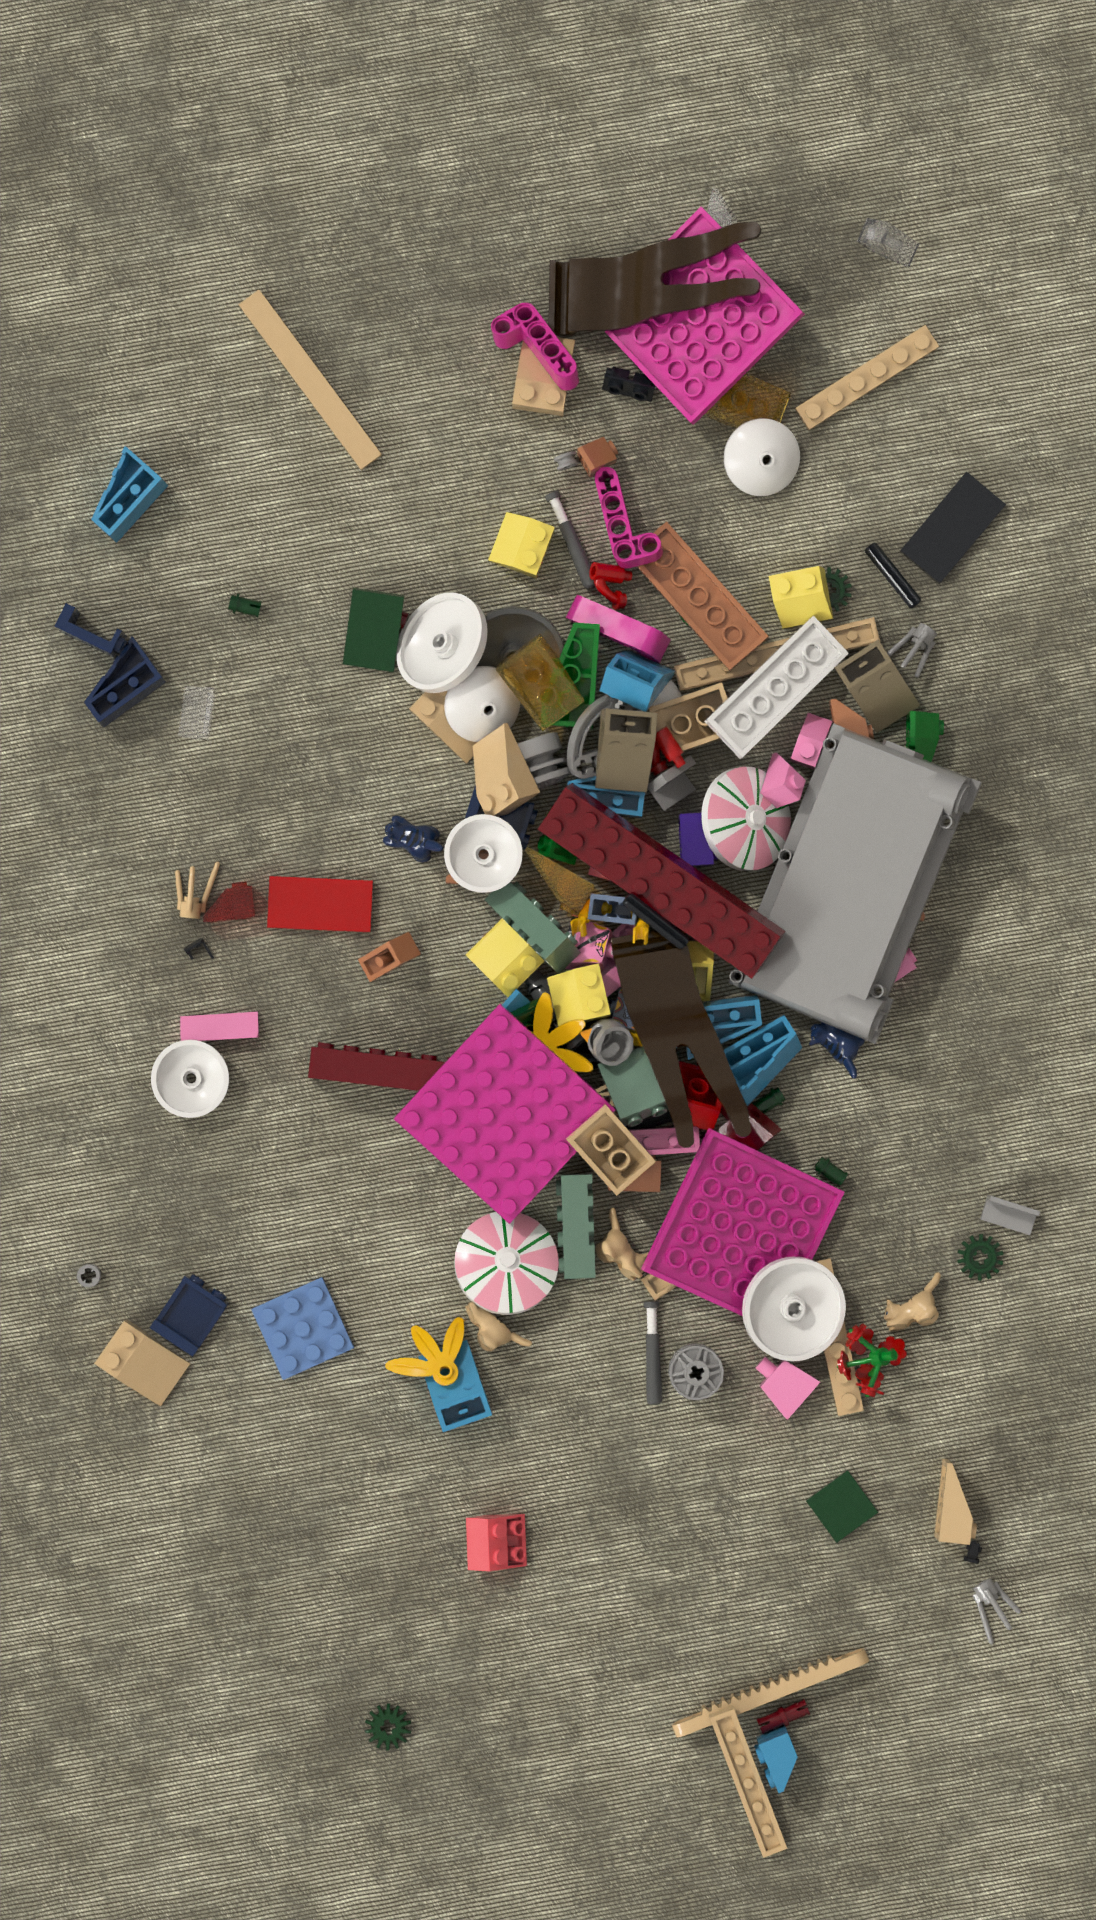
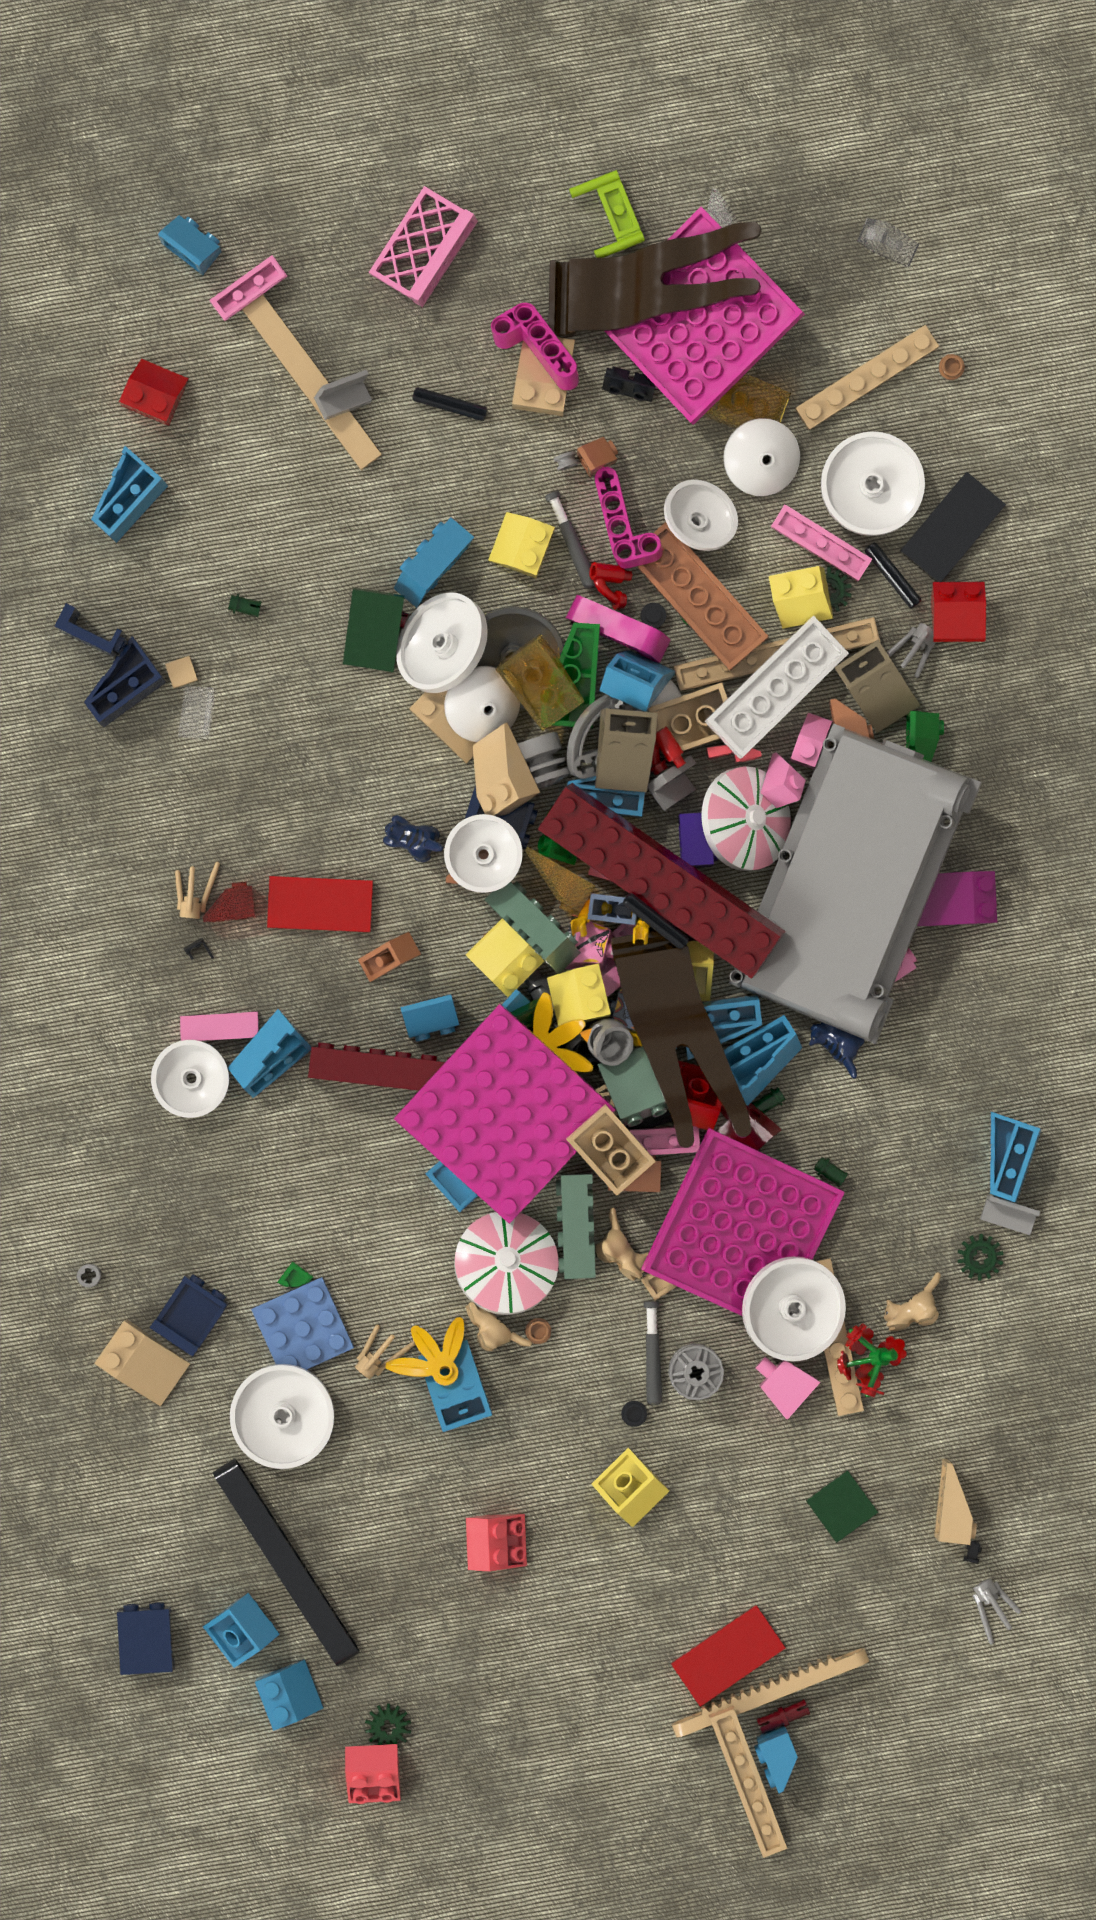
none -> dark blue panel [117,1602,175,1675]
none -> red slope [119,358,189,426]
none -> dark azure slope [158,215,222,275]
none -> tan tile [165,656,198,689]
none -> dark azure slope [203,1593,279,1668]
none -> bright pink slope [210,255,288,321]
none -> black beam [212,1458,360,1667]
none -> dark azure wedge [228,1009,311,1098]
none -> white dish [230,1364,334,1469]
none -> dark azure slope [255,1659,324,1731]
none -> green tile [277,1261,313,1287]
none -> light grey panel [314,369,372,420]
none -> coral slope [345,1744,401,1804]
none -> tan plant [355,1324,416,1379]
none -> bright pink fence [369,186,478,308]
none -> dark azure wedge [394,517,474,608]
none -> dark azure slope [400,994,460,1042]
none -> black axle [412,387,488,421]
none -> dark azure tile [425,1161,478,1212]
none -> medium nougat plate [525,1318,551,1344]
none -> lime plate [569,170,645,258]
none -> light yellow slope [592,1448,669,1527]
none -> black plate [621,1401,647,1427]
none -> black plate [640,603,666,628]
none -> white dish [664,480,738,551]
none -> red tile [671,1604,786,1707]
none -> coral slope [706,745,762,764]
none -> bright pink plate [771,505,872,582]
none -> white dish [821,432,925,536]
none -> magenta slope [917,871,998,927]
none -> red slope [931,582,986,642]
none -> medium nougat plate [939,354,965,380]
none -> dark azure wedge [990,1112,1042,1203]

